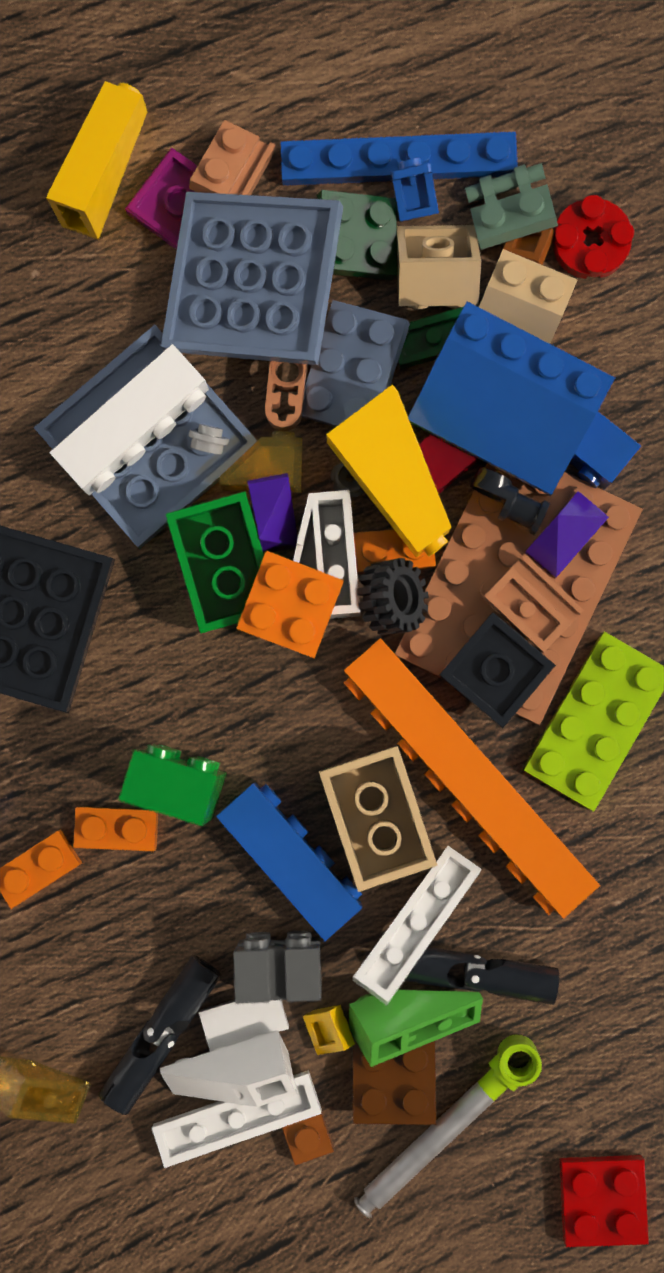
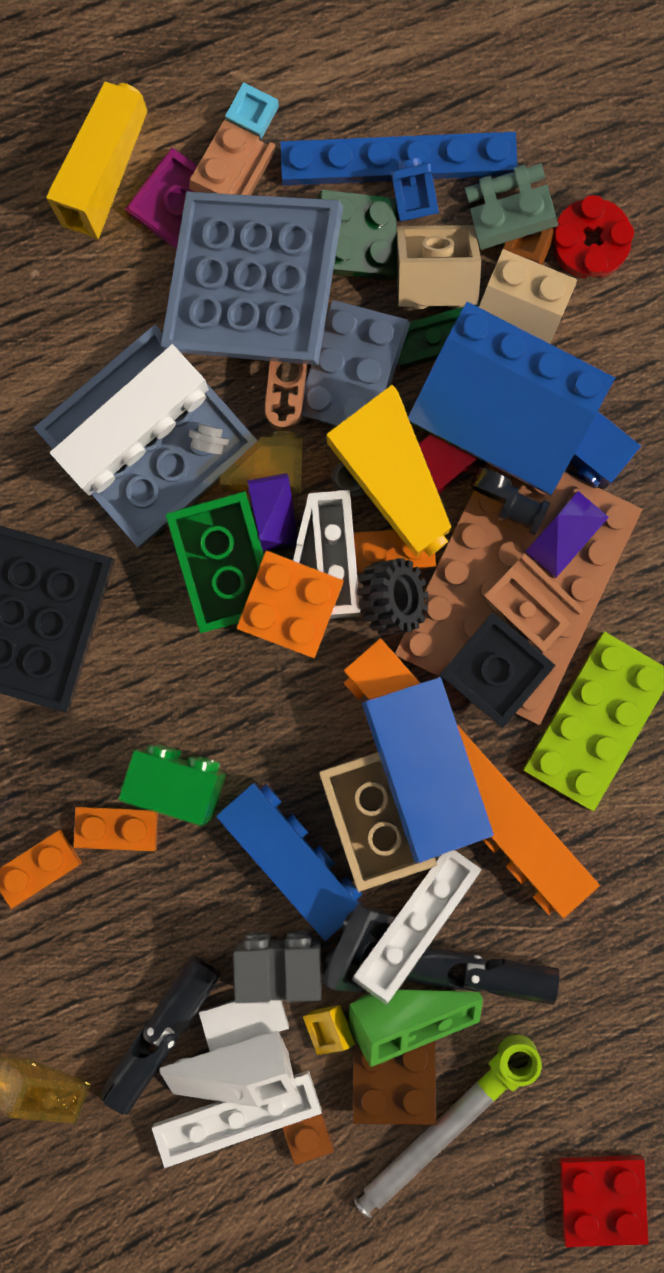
none -> medium azure plate [225,82,279,140]
none -> black plate [321,904,397,993]
none -> blue tile [362,677,494,863]

